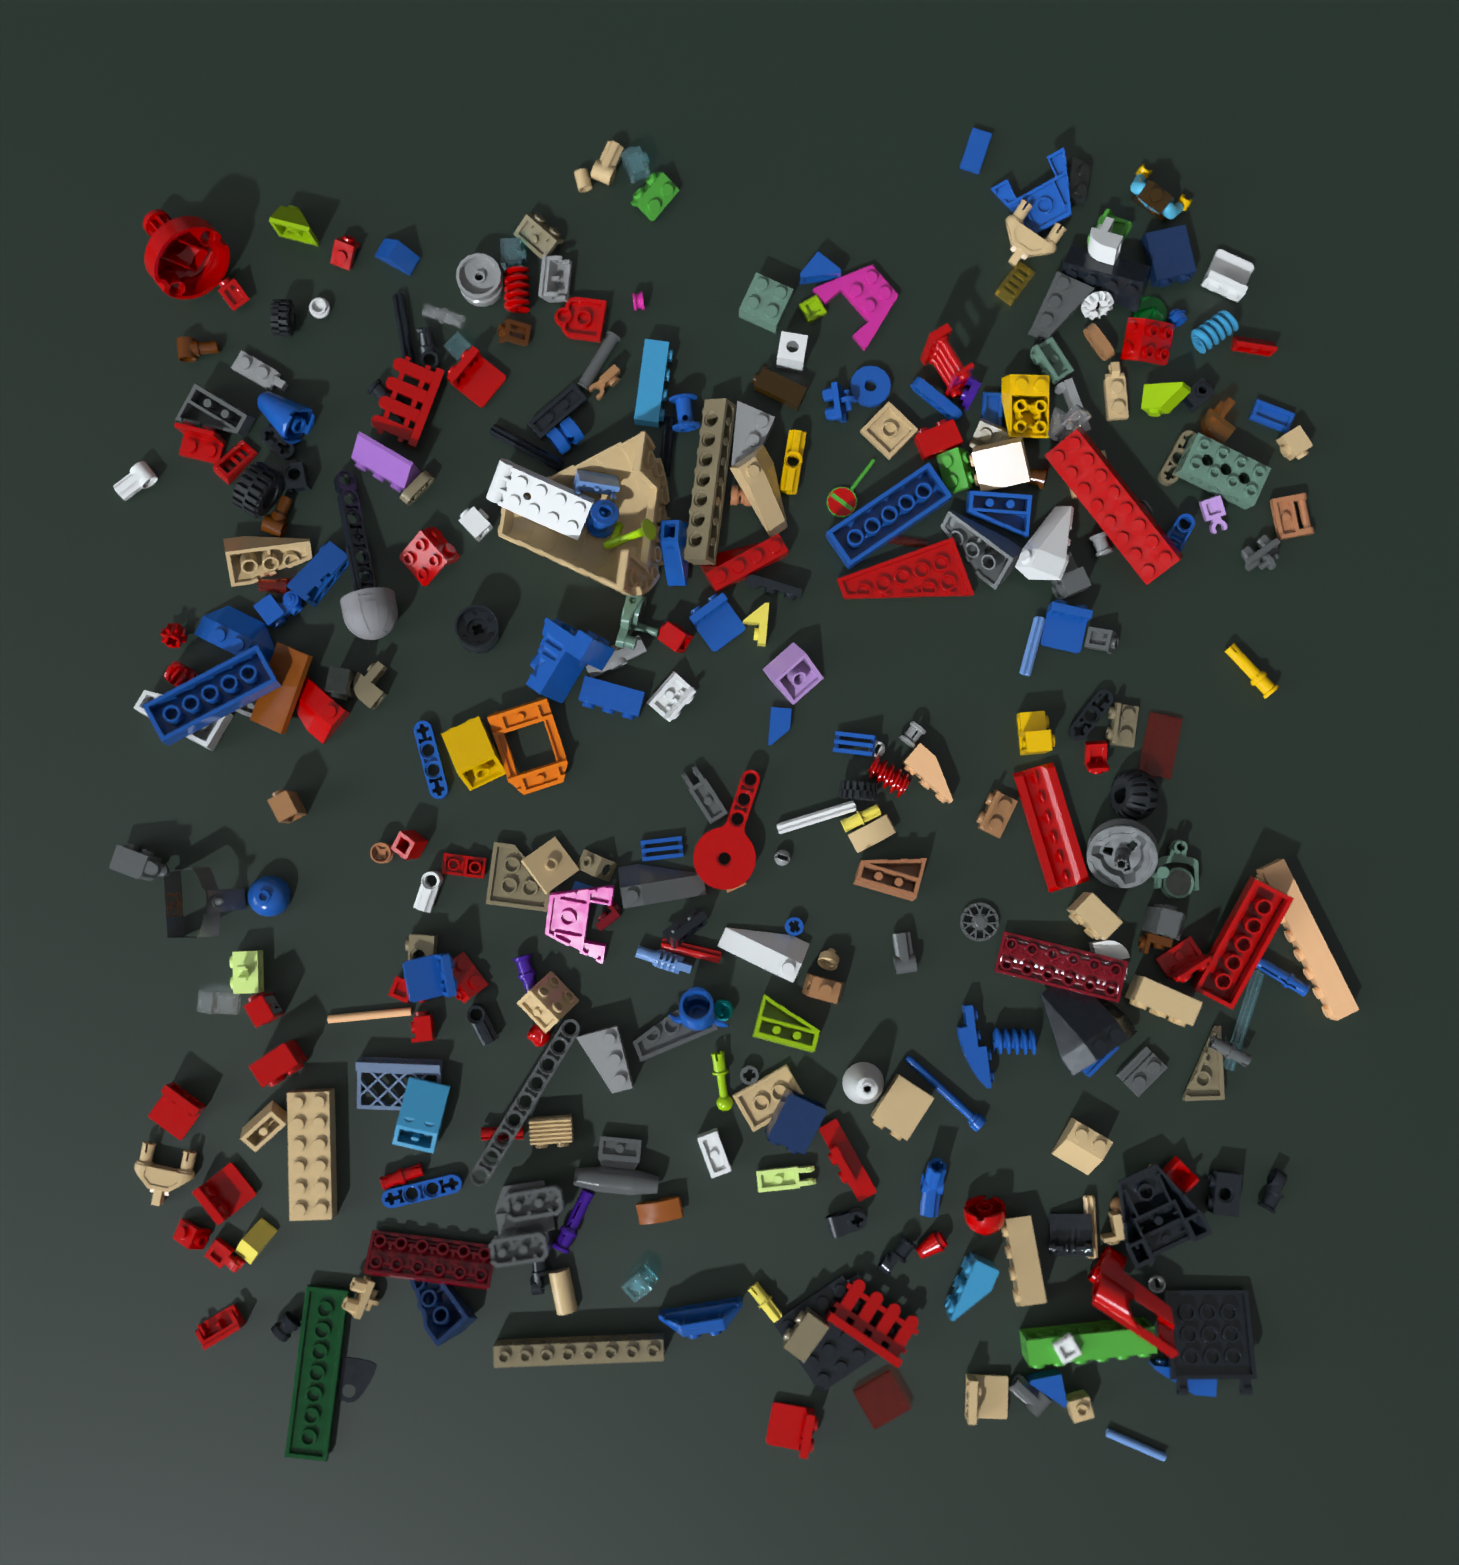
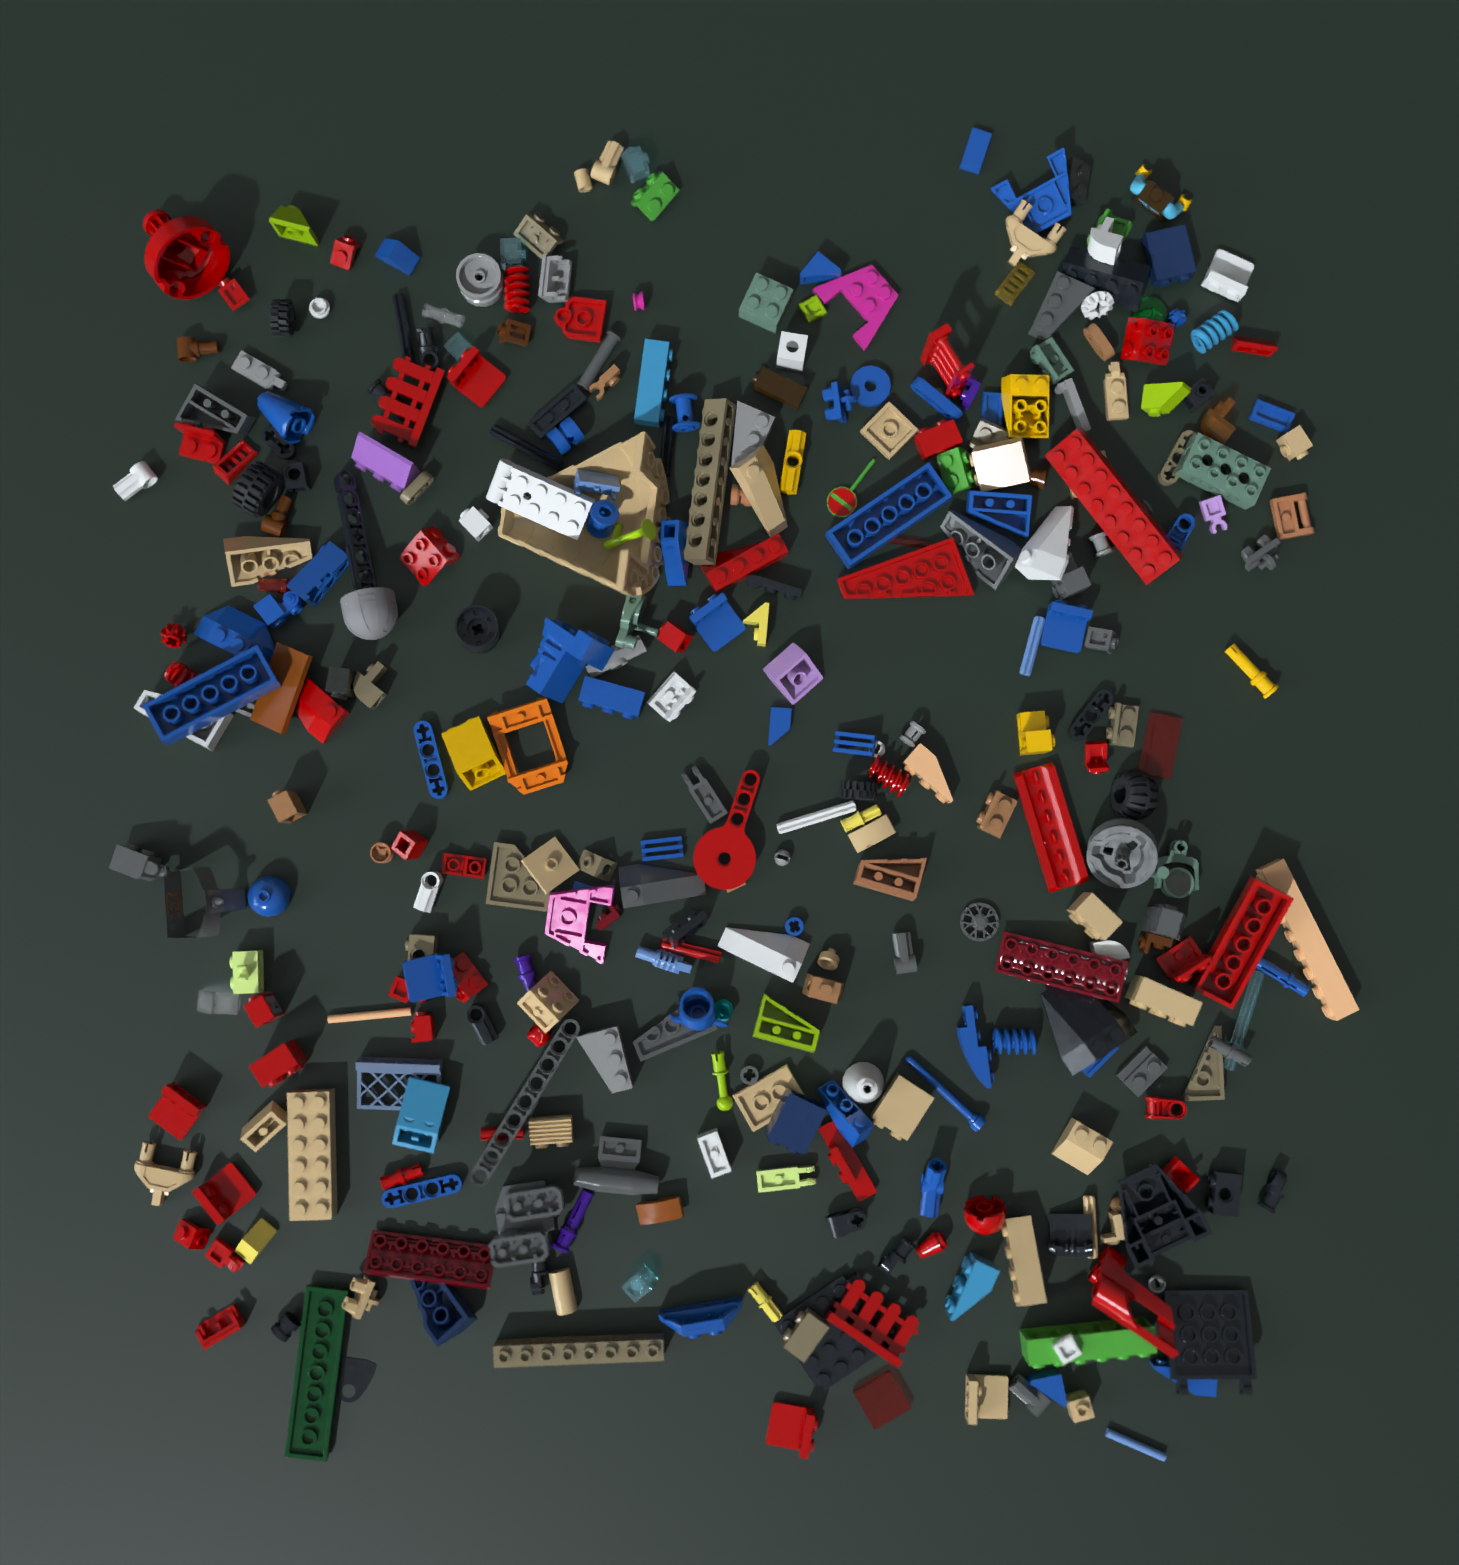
clear slope [1047,404,1092,443] -> none
none -> blue slope [817,1079,874,1147]
none -> red piece [1144,1096,1187,1119]

